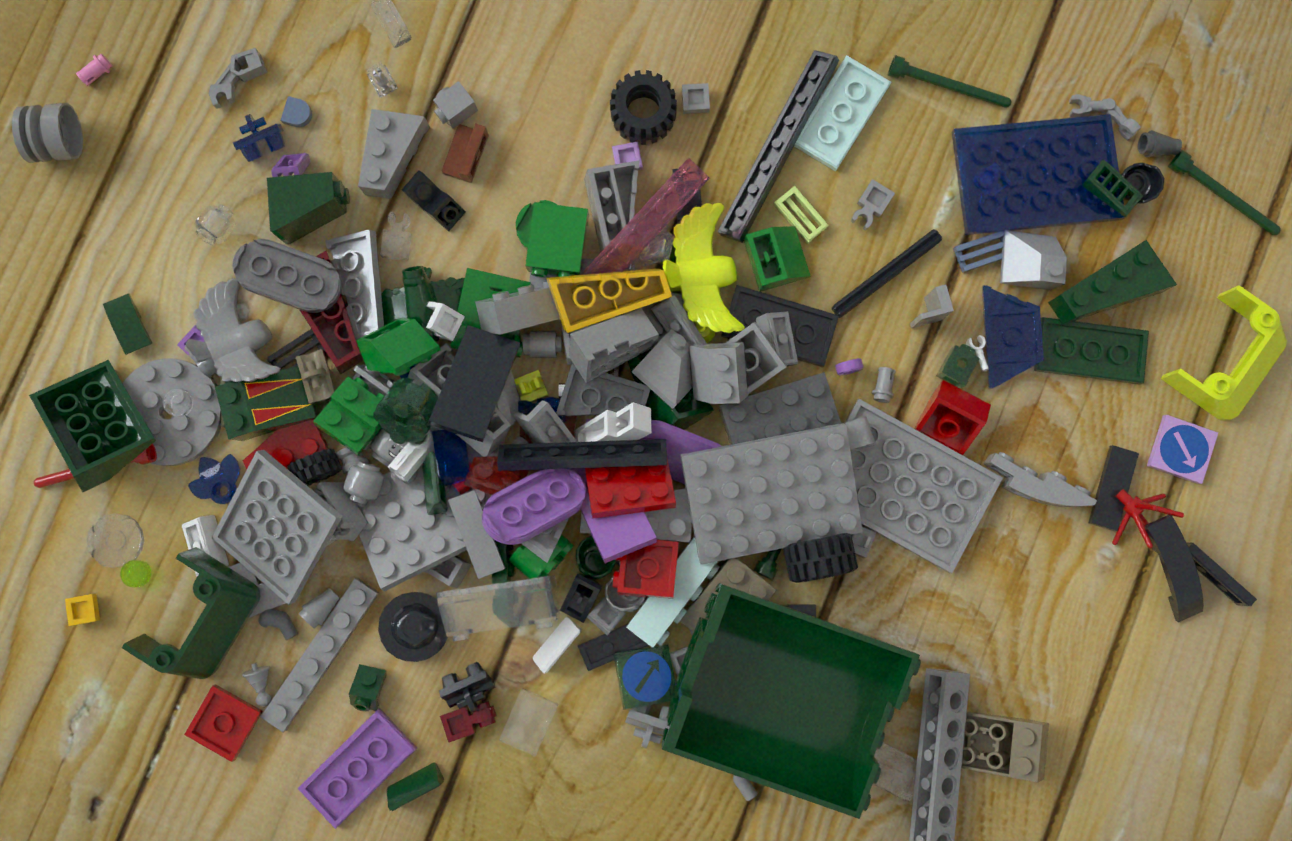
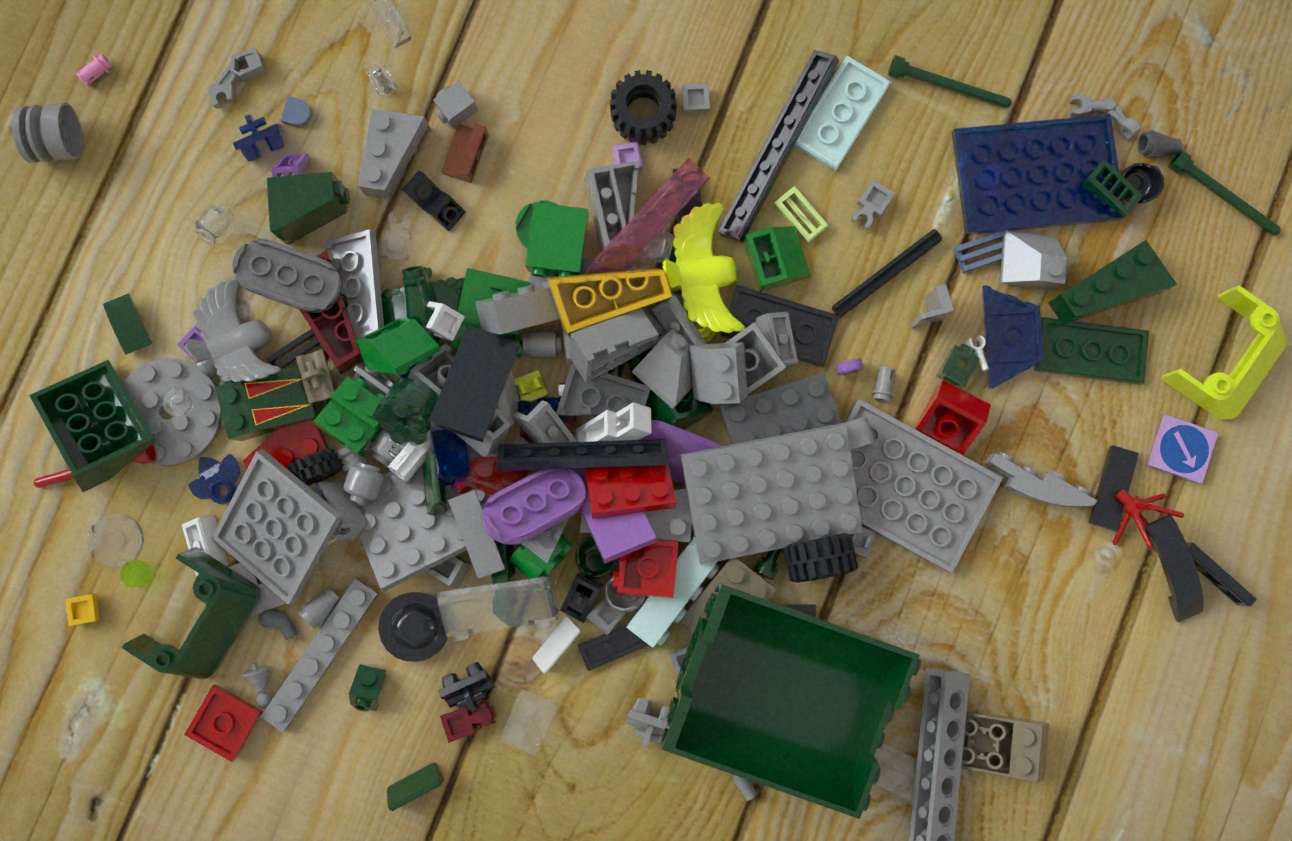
medium lavender tile [297,708,417,829] -> none
tile [613,645,678,710] -> none

